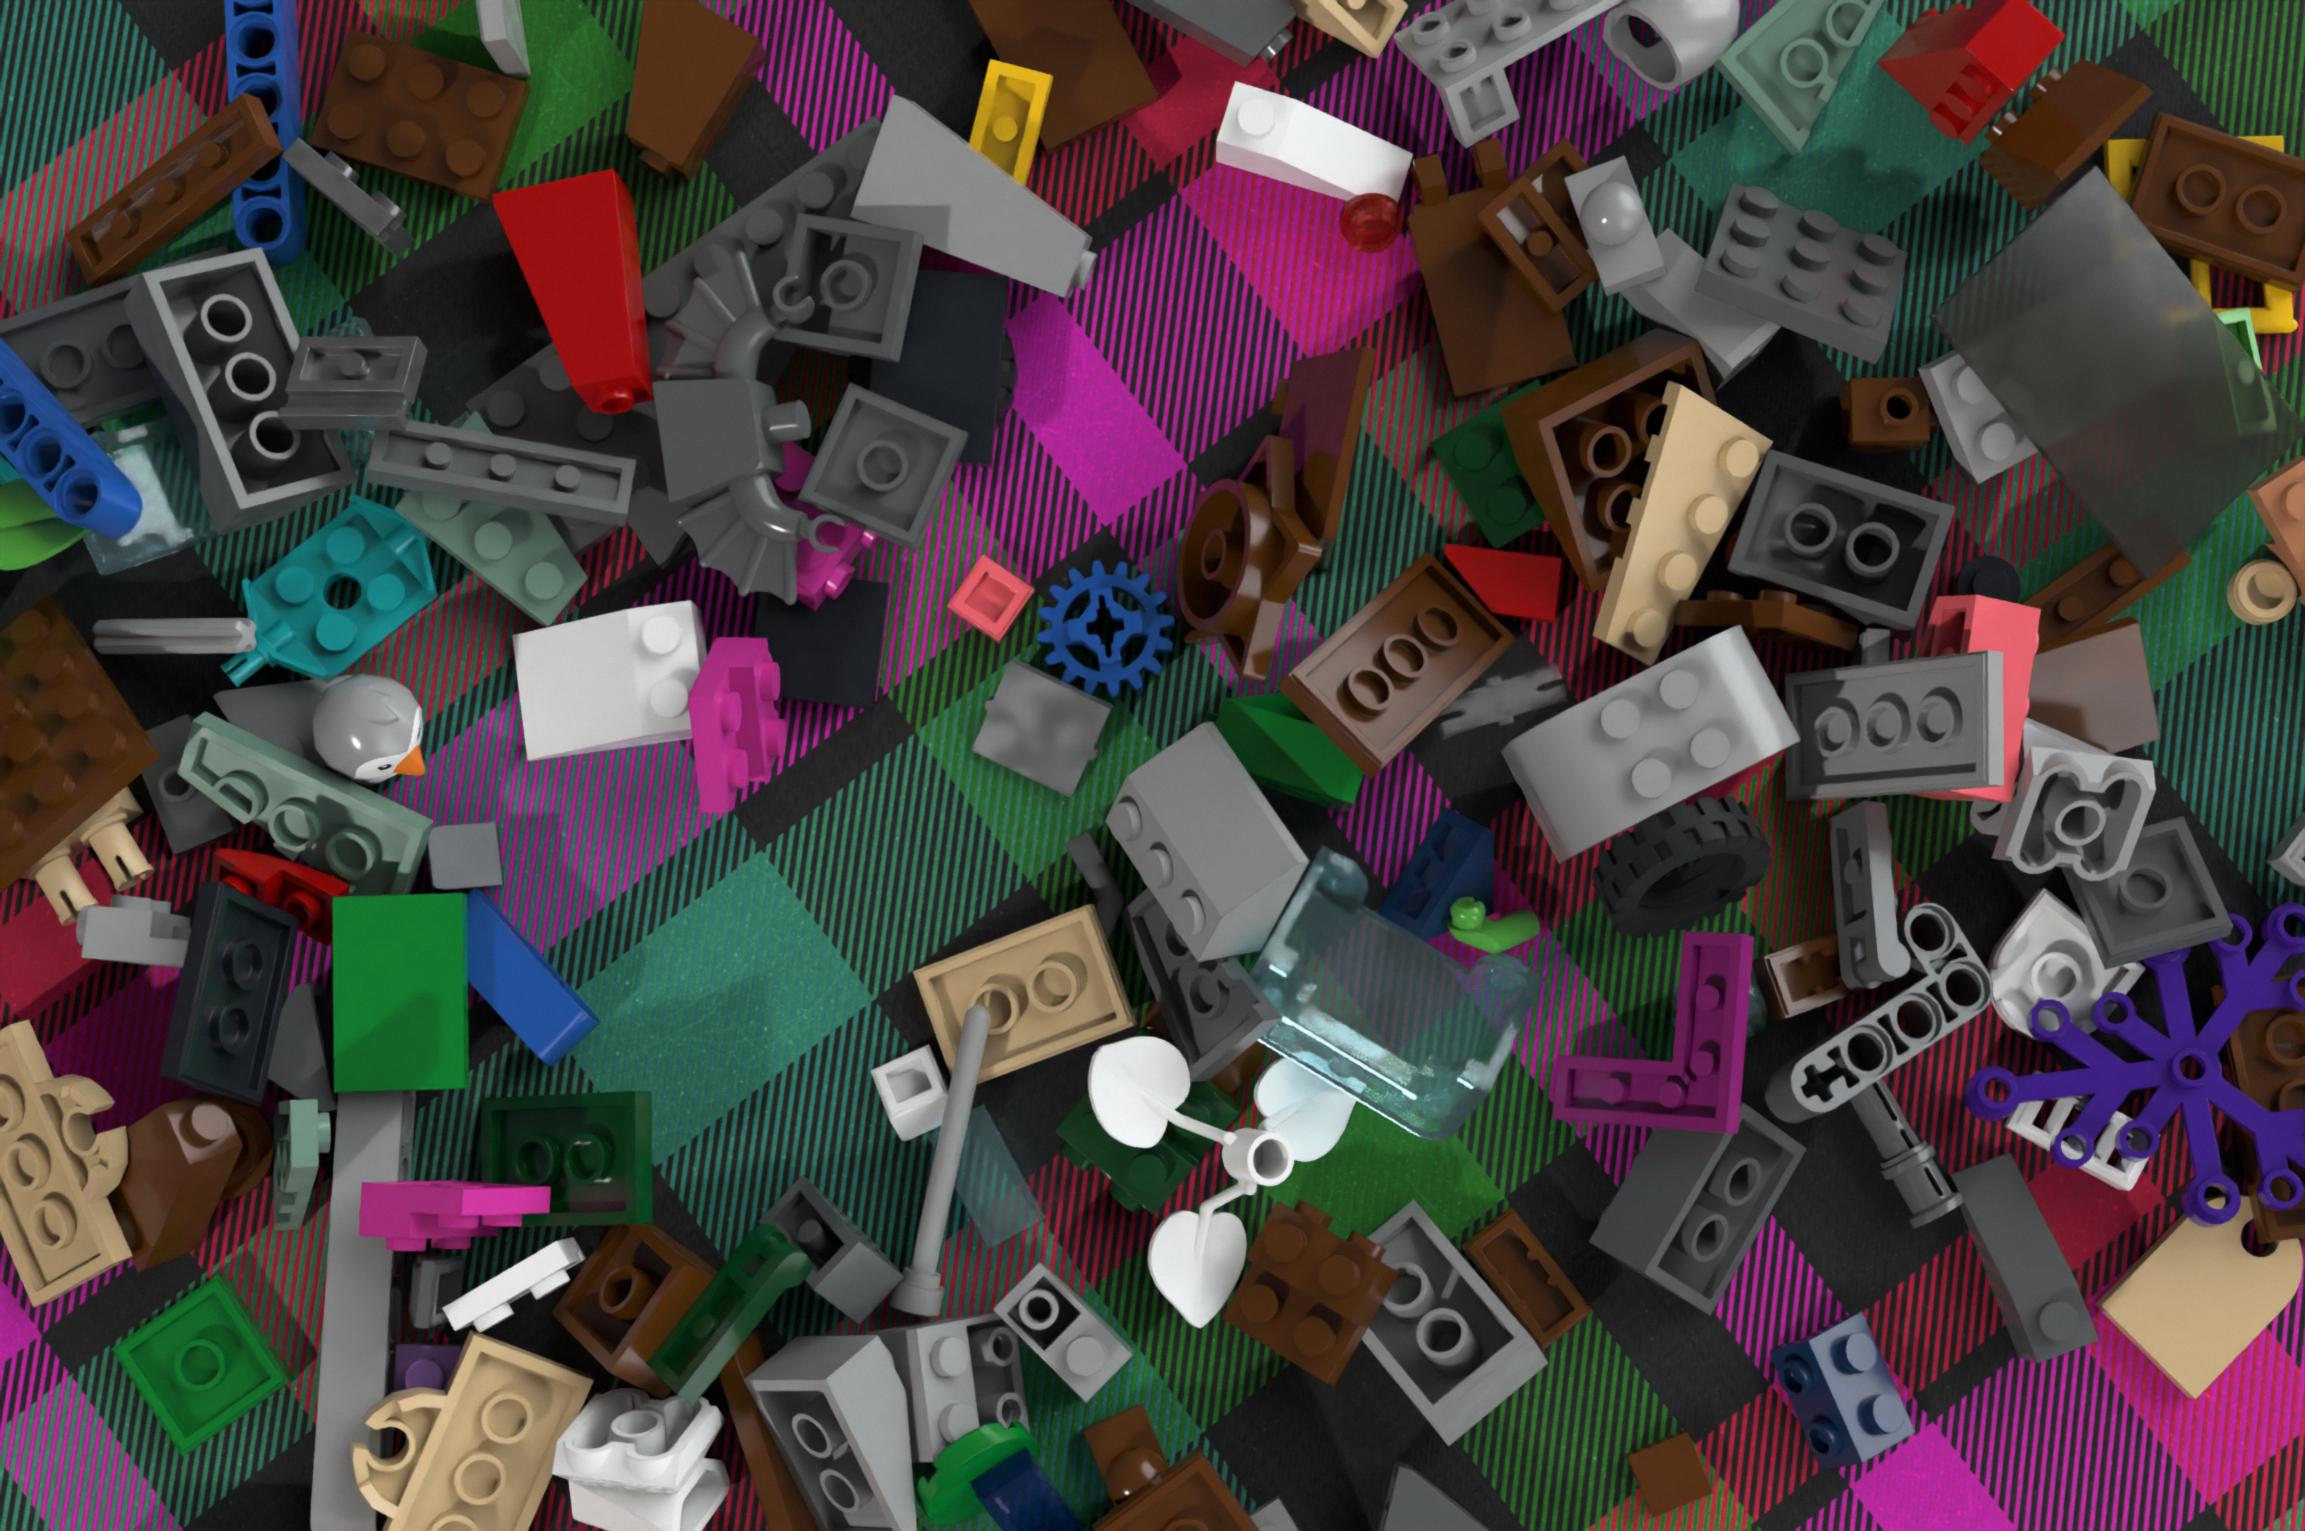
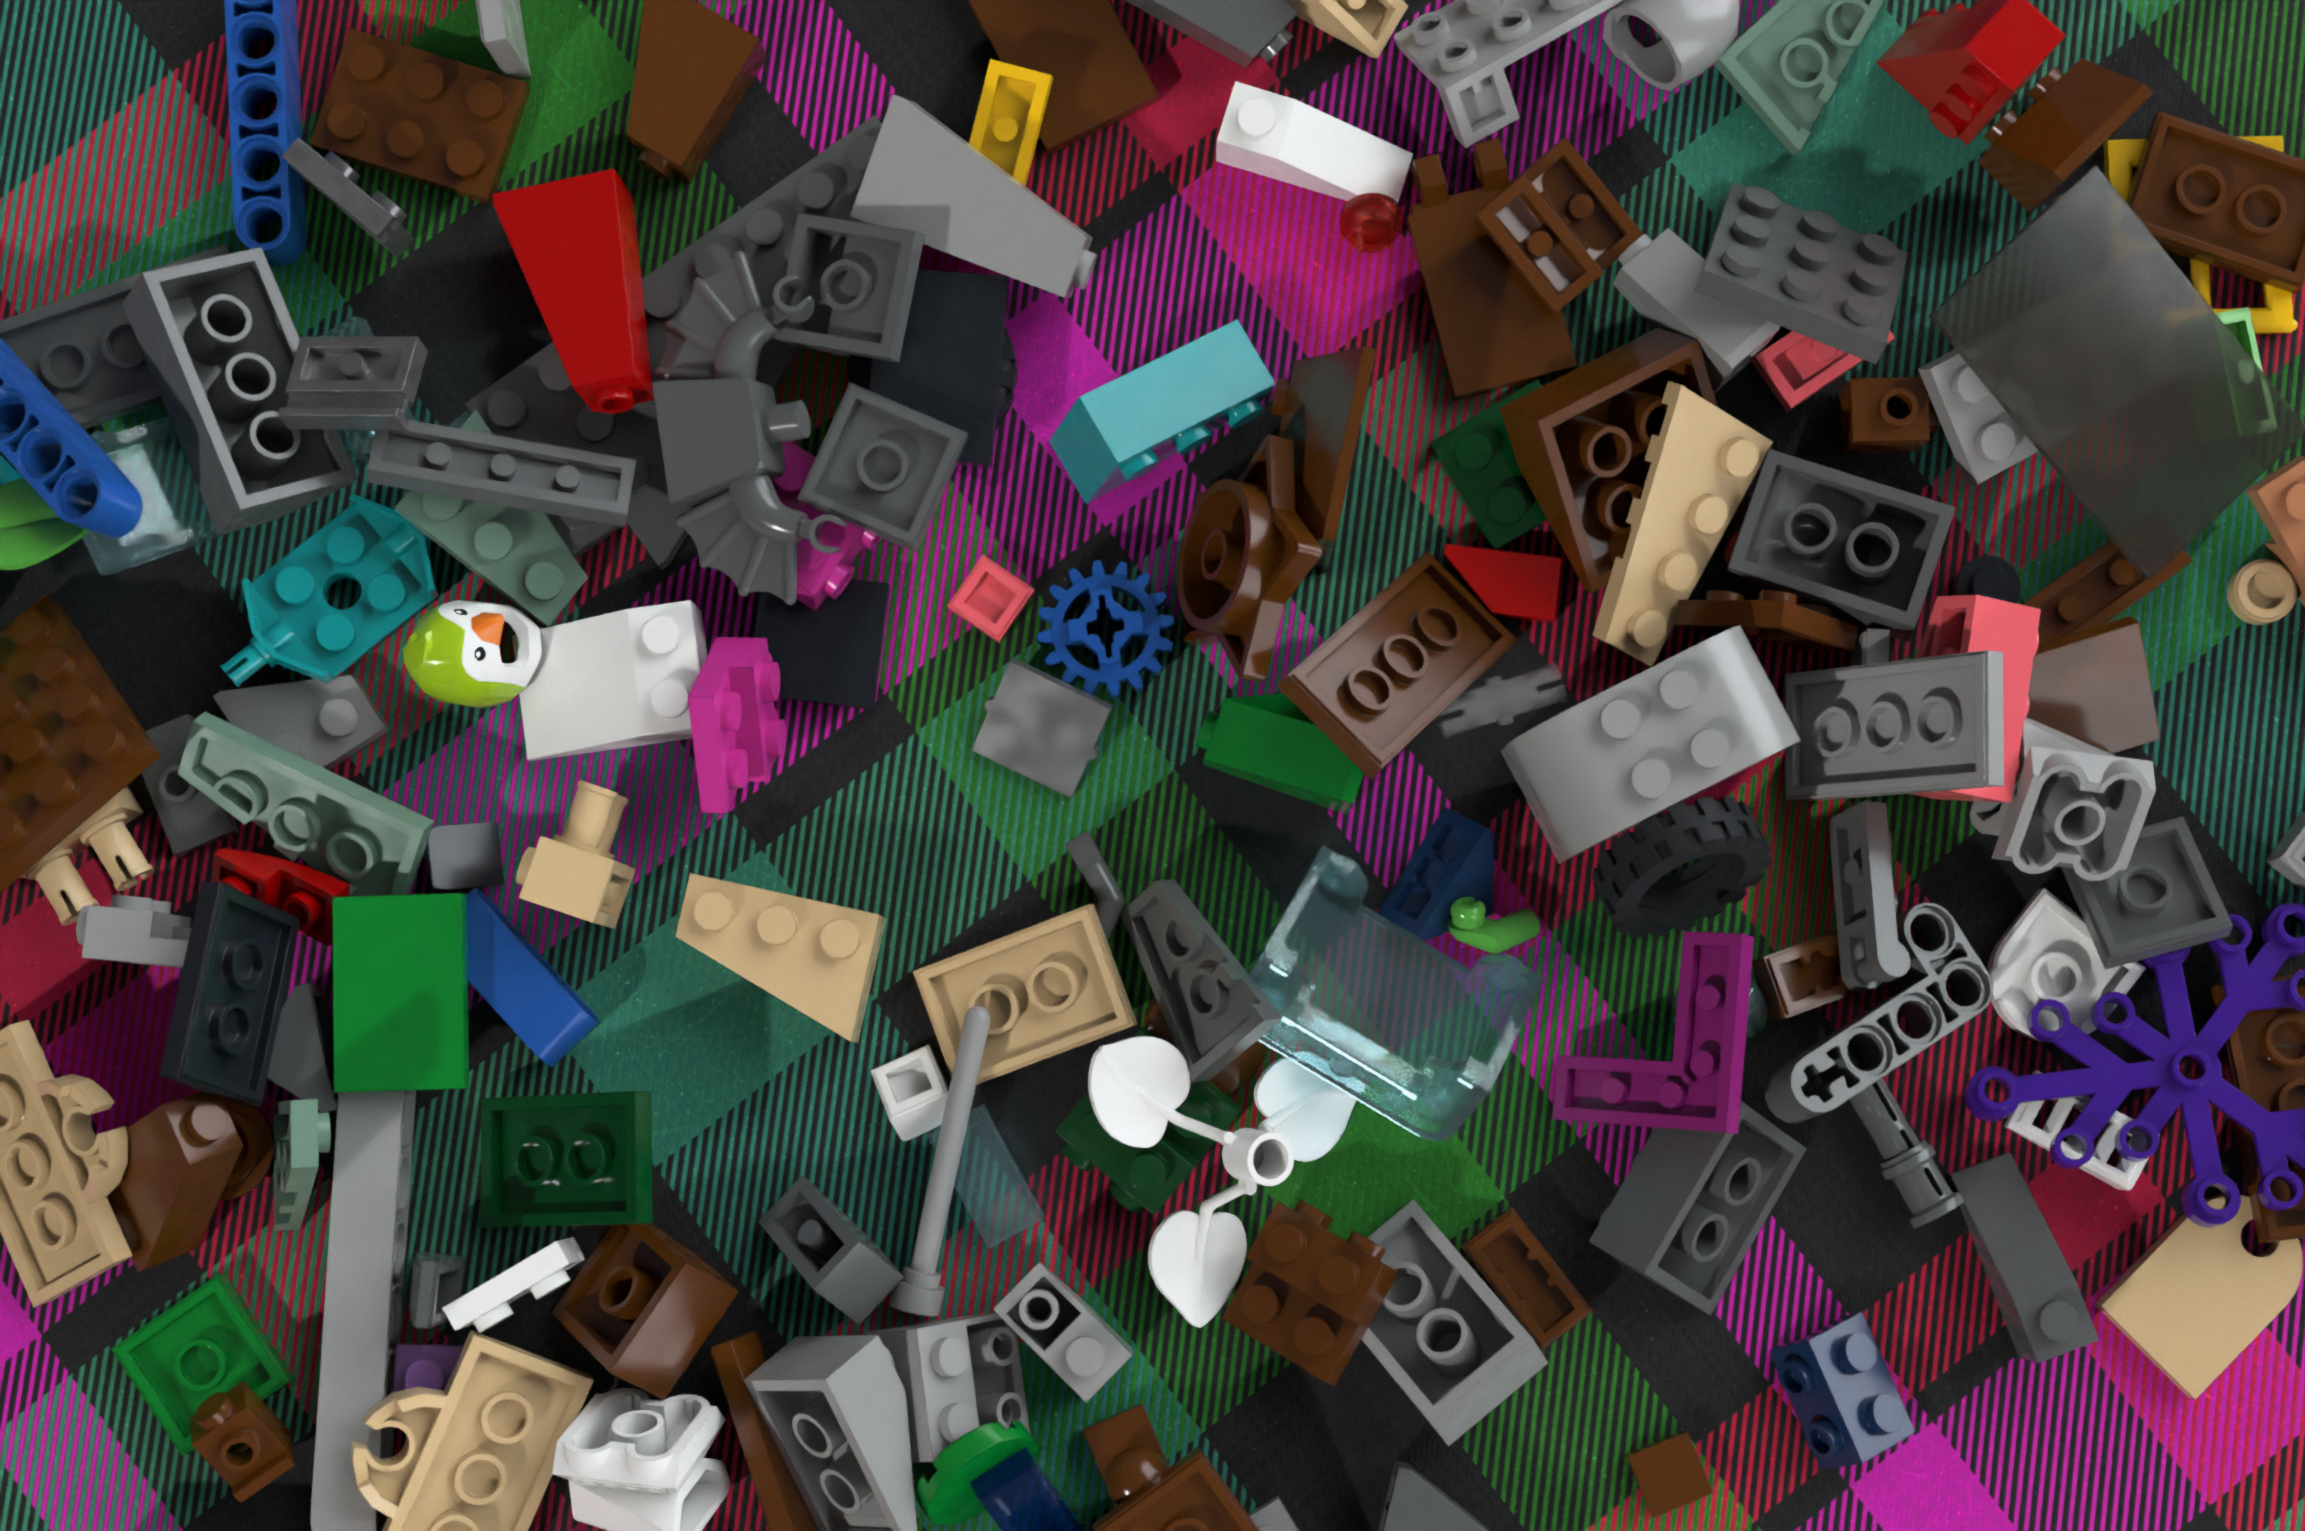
reddish brown plate [65,92,283,288] -> none
light grey axle [92,618,257,654] -> none
light grey piece [312,674,425,785] -> none
dark pink plate [359,1180,551,1251] -> none
dark green plate [646,1224,811,1405] -> none
light grey slope [1105,722,1309,962] -> none
light grey tile [1564,155,1667,297] -> none
none -> reddish brown brick [190,1381,295,1503]
none -> piece [402,600,542,708]
none -> tan brick [516,780,636,929]
none -> tan wedge [675,873,886,1043]
none -> teal wedge [1049,319,1276,505]
none -> coral plate [1751,331,1895,412]

